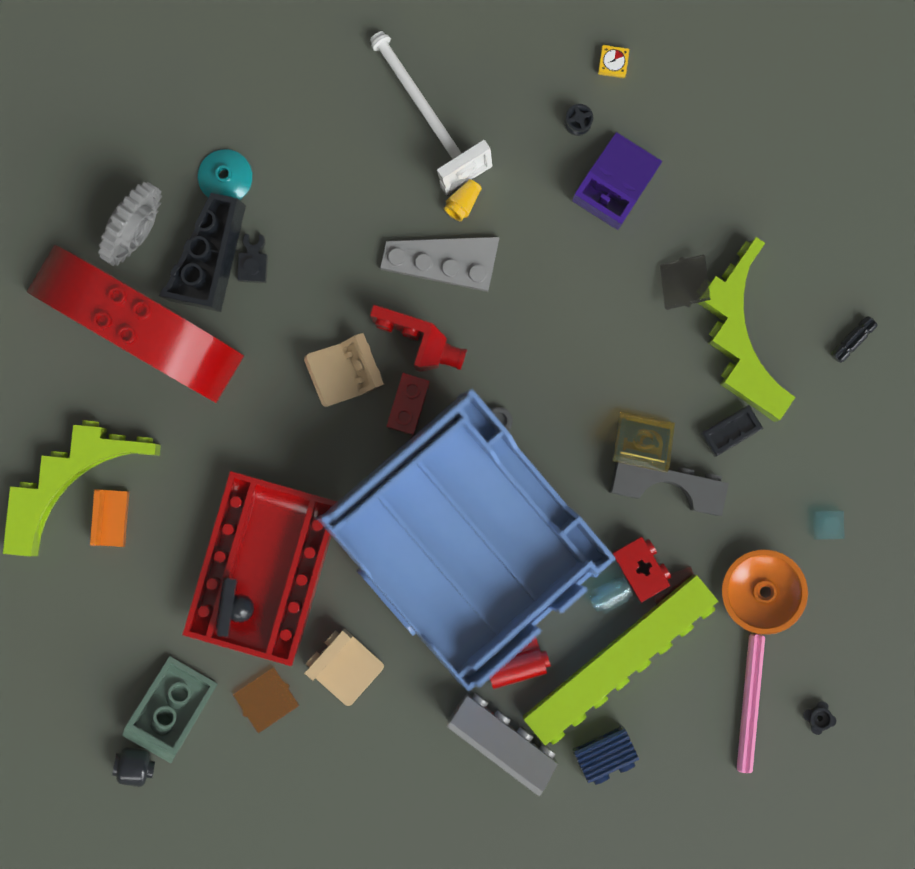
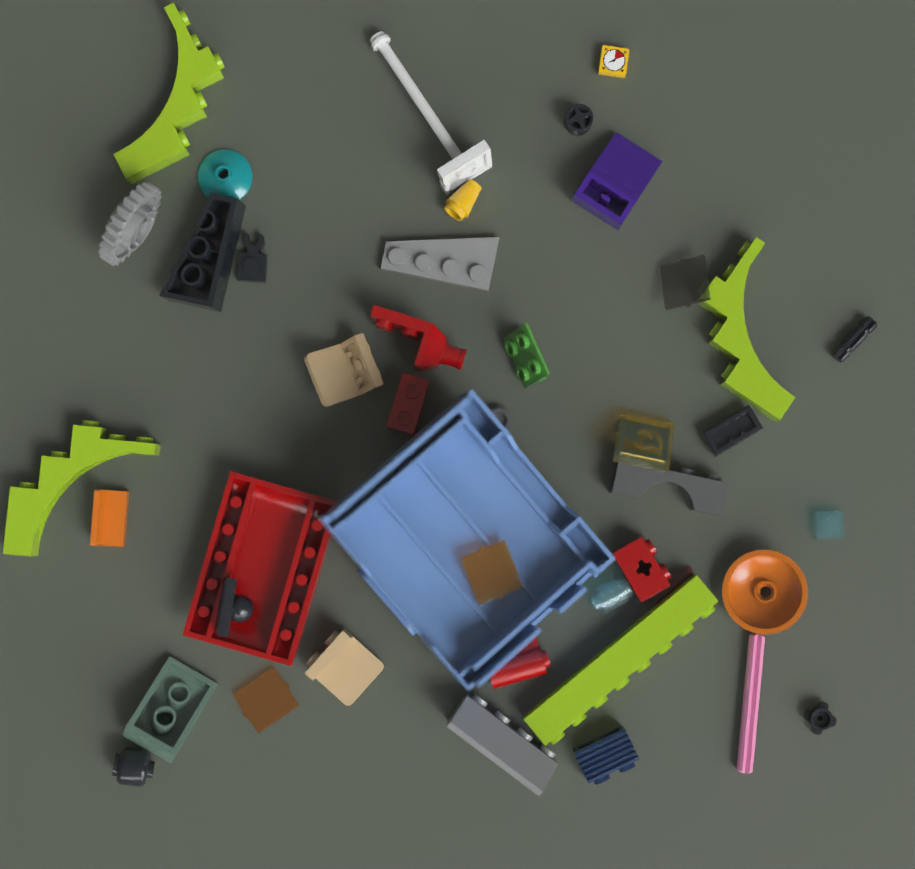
red slope [26,245,244,403] -> none
none -> lime arch [114,2,225,184]
none -> clear orange piece [460,540,523,605]
none -> bright green hinge [503,323,550,388]

